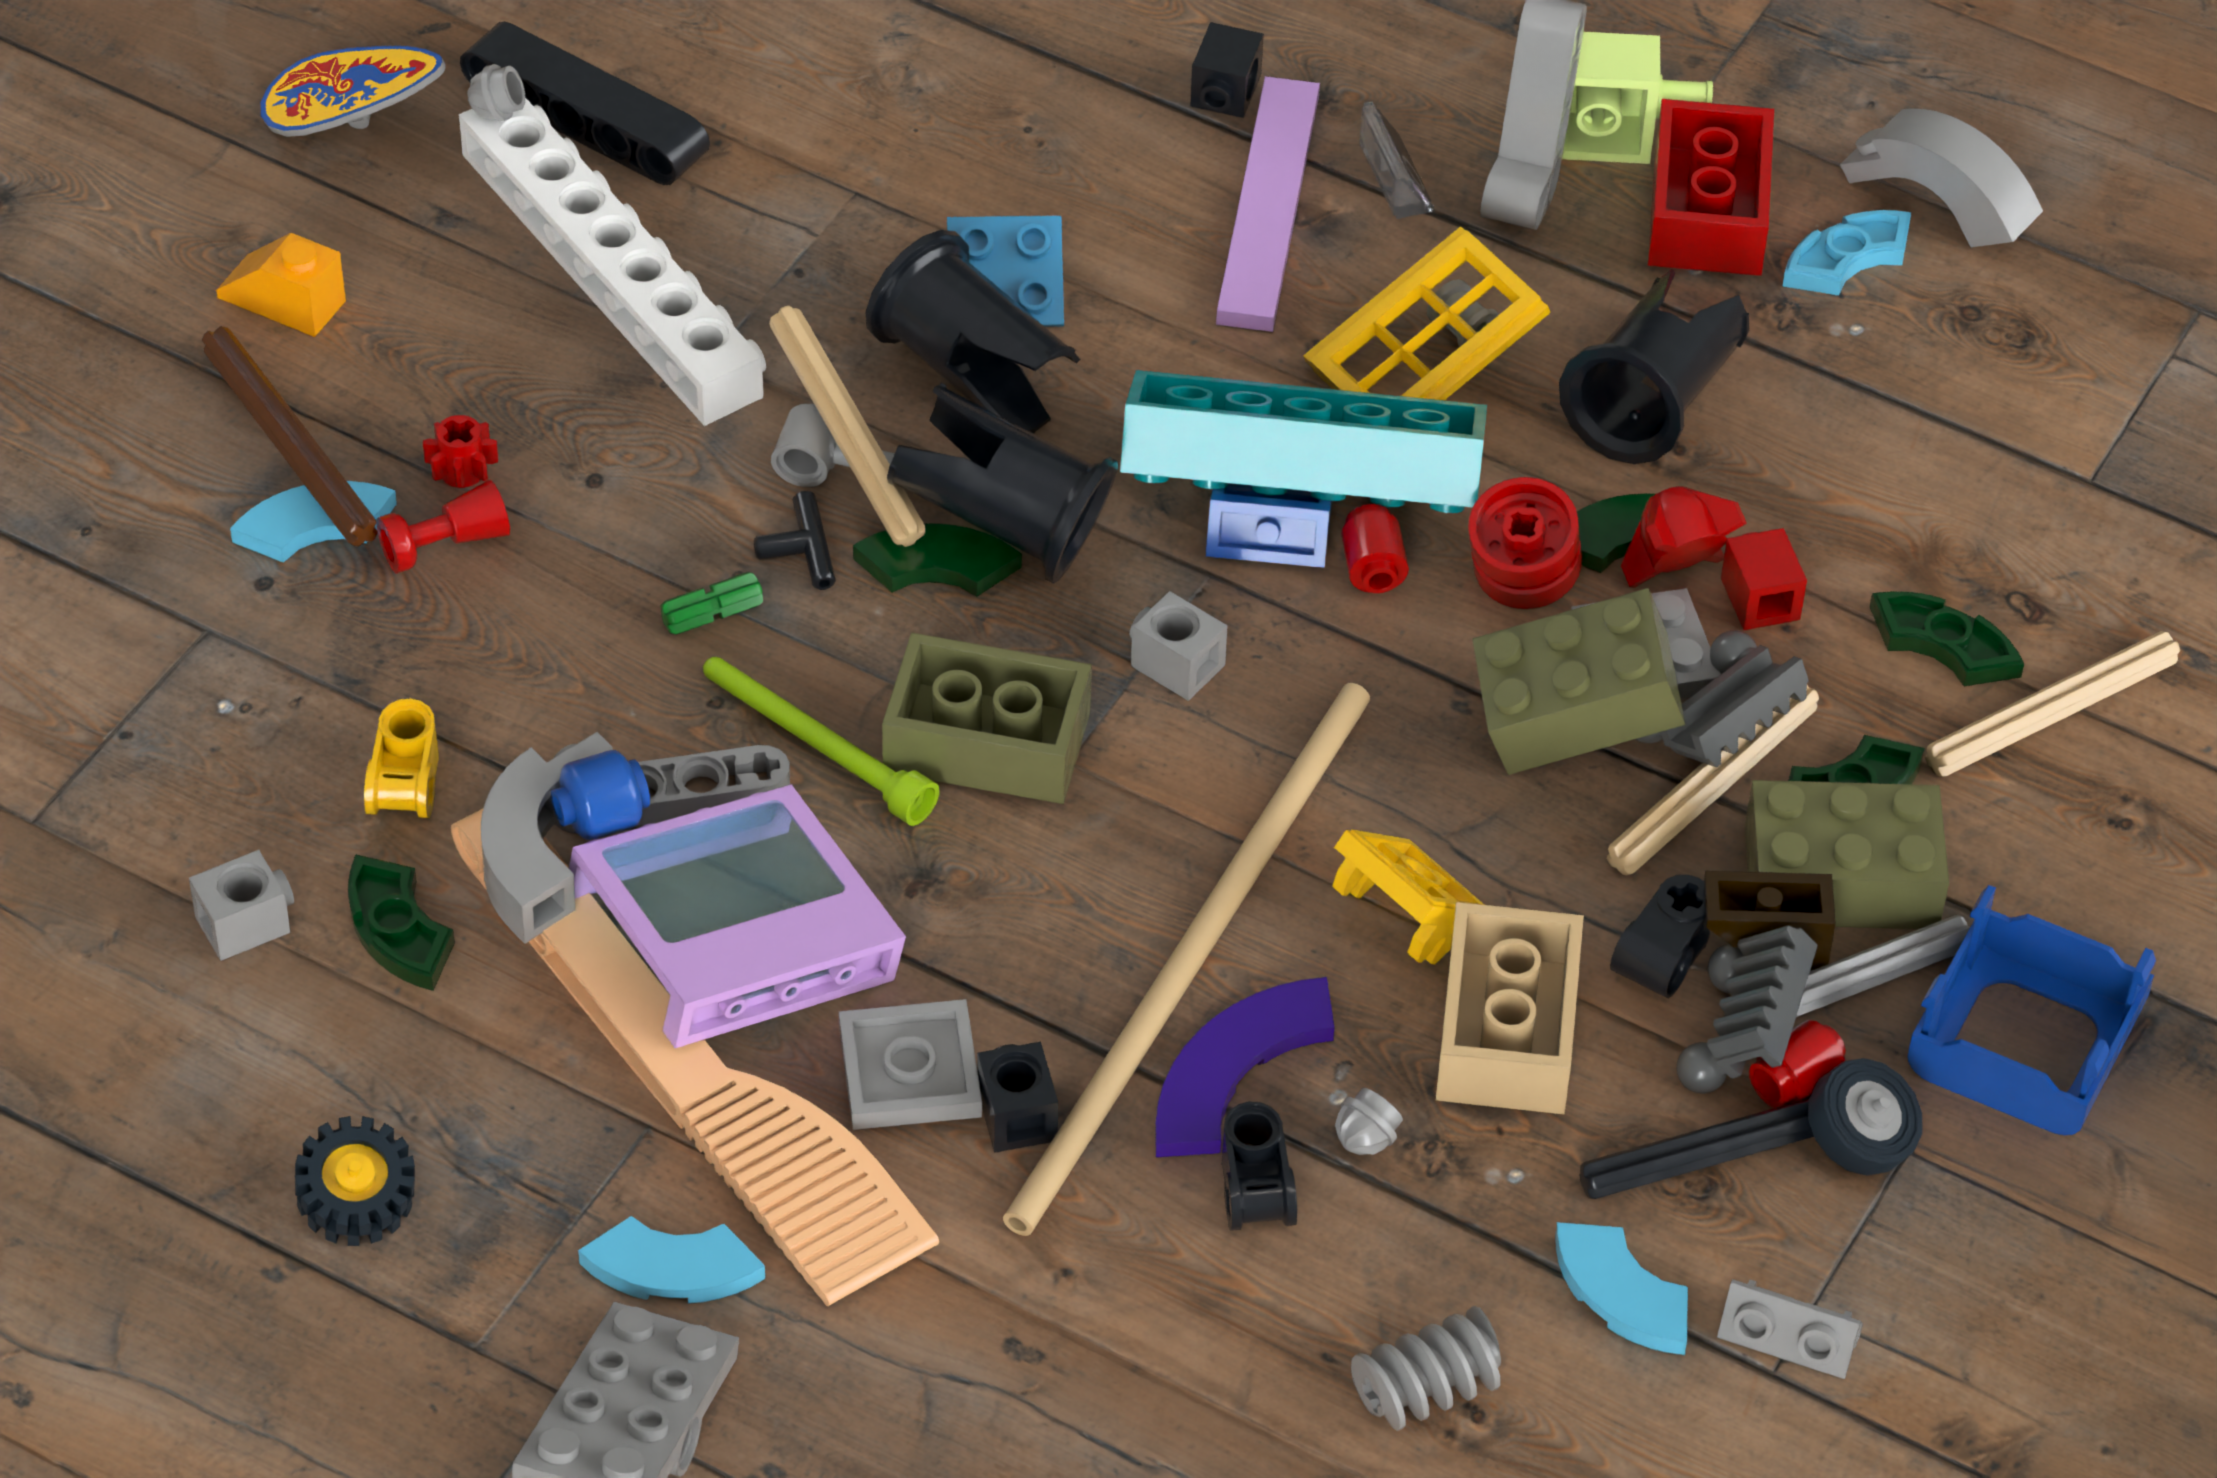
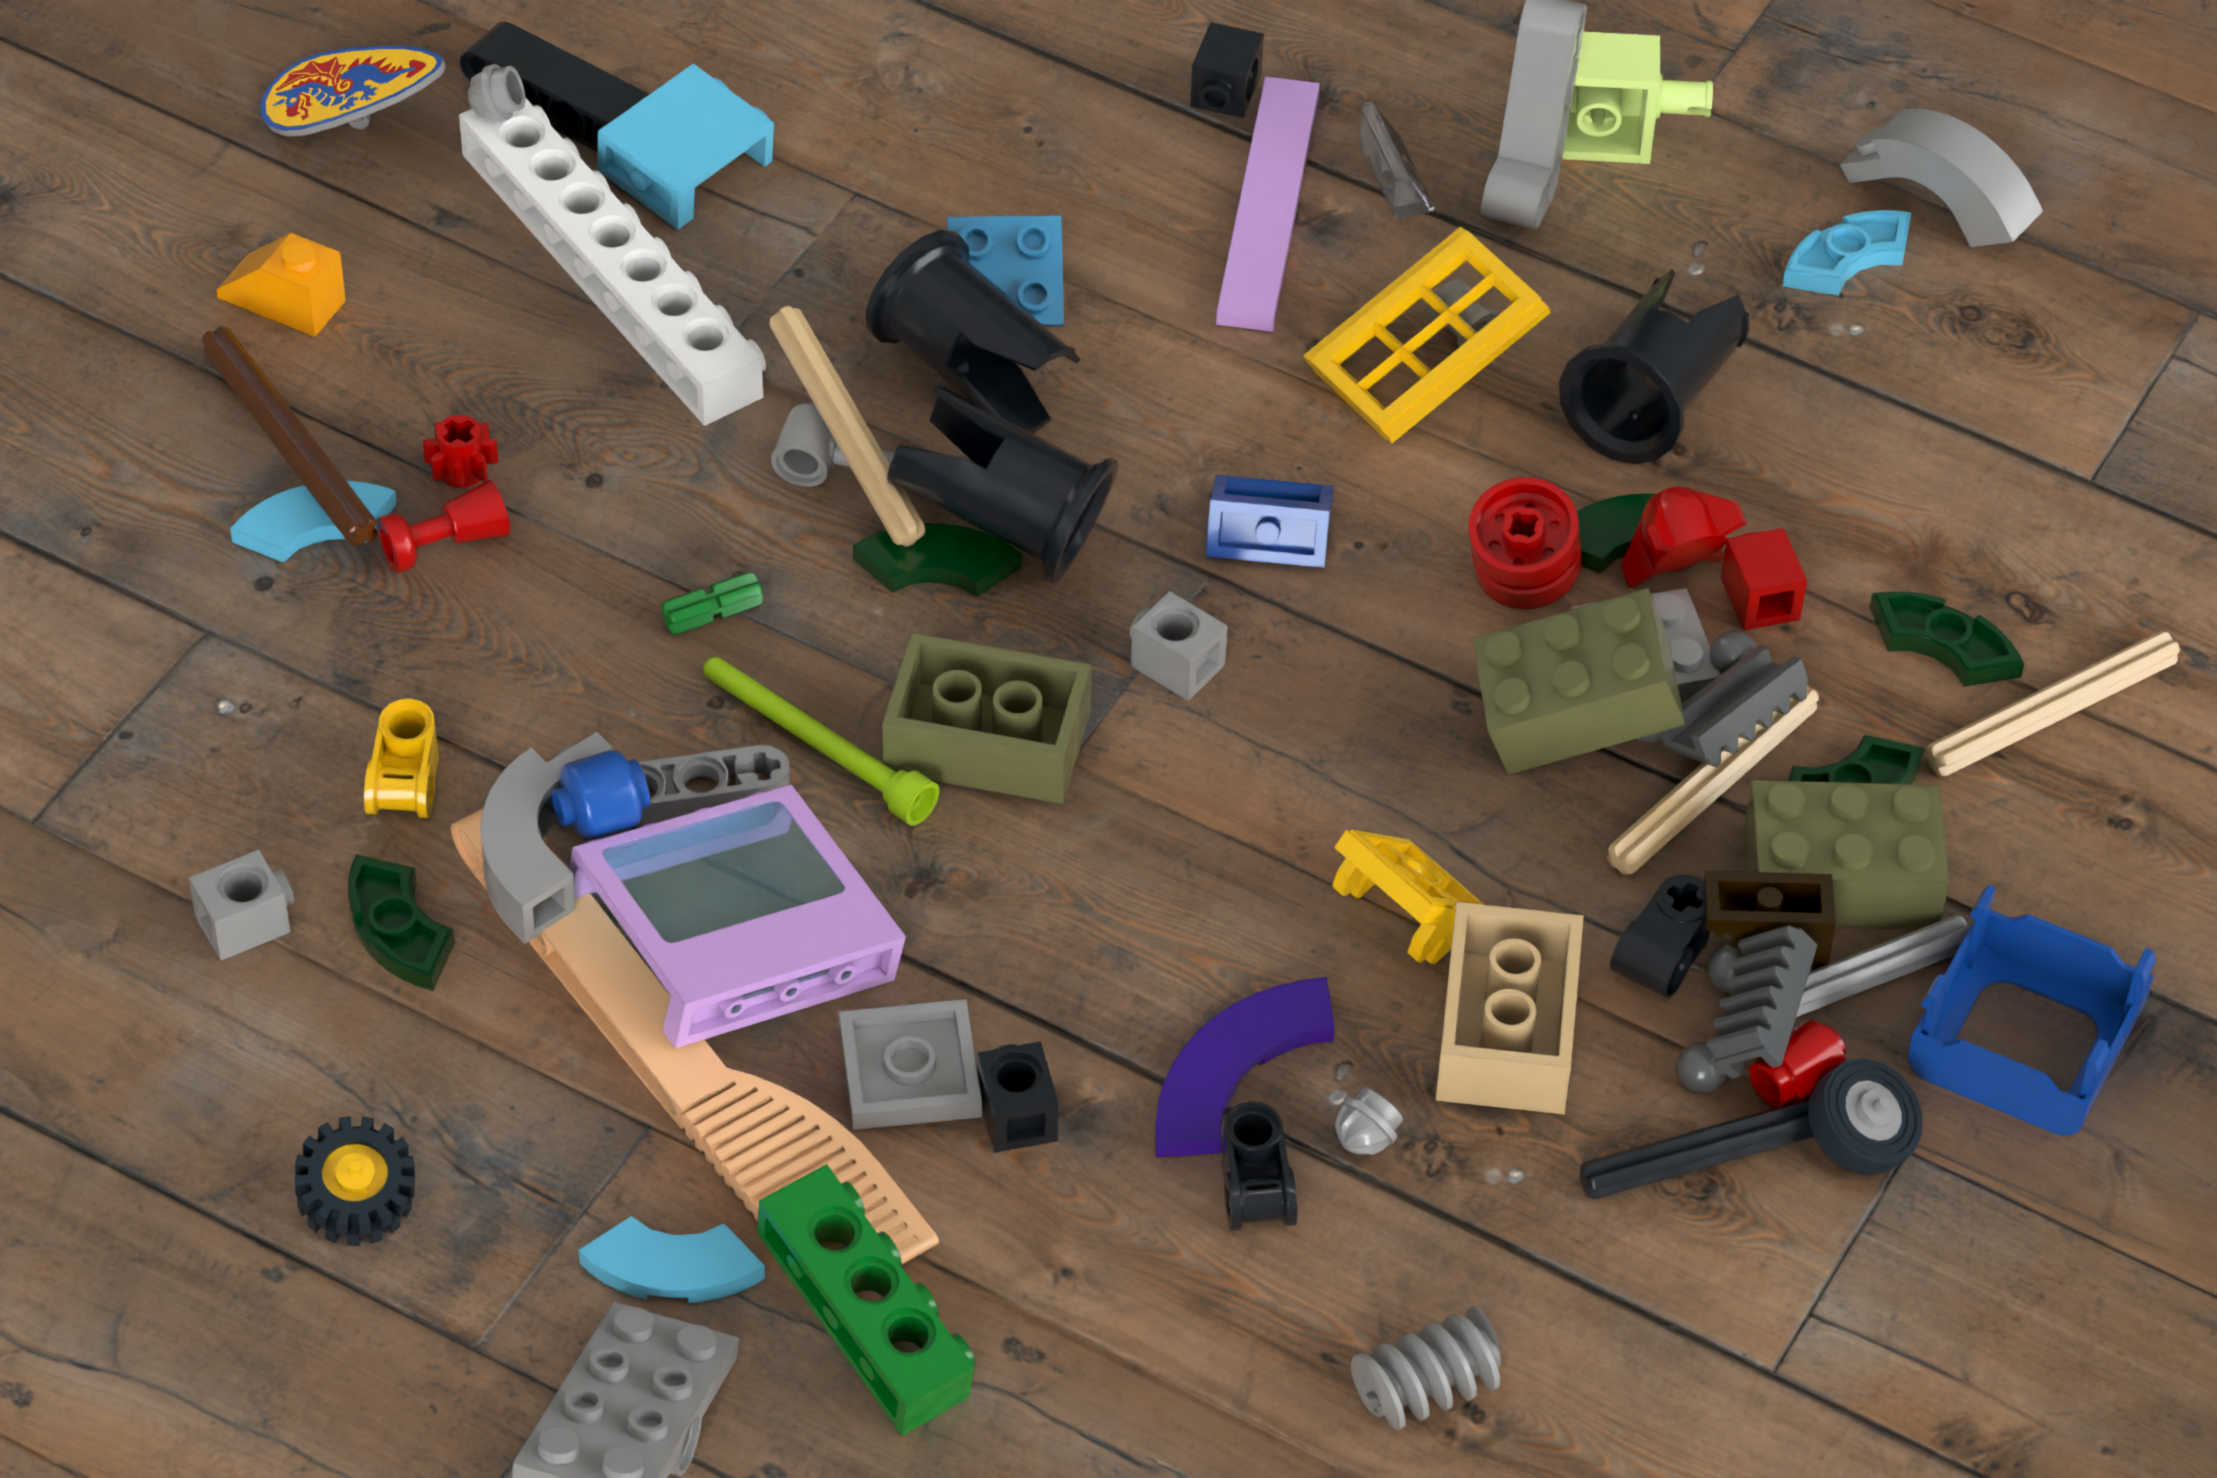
black piece [753,491,836,590] -> none
tan piece [1003,683,1370,1236] -> none
brick [1120,370,1487,513] -> none
red brick [1341,504,1409,594] -> none
medium azure tile [1555,1222,1688,1355] -> none
red brick [1648,99,1774,276] -> none
light grey hinge [1717,1279,1863,1379] -> none
none -> medium azure panel [597,63,774,230]
none -> green brick [756,1164,976,1436]

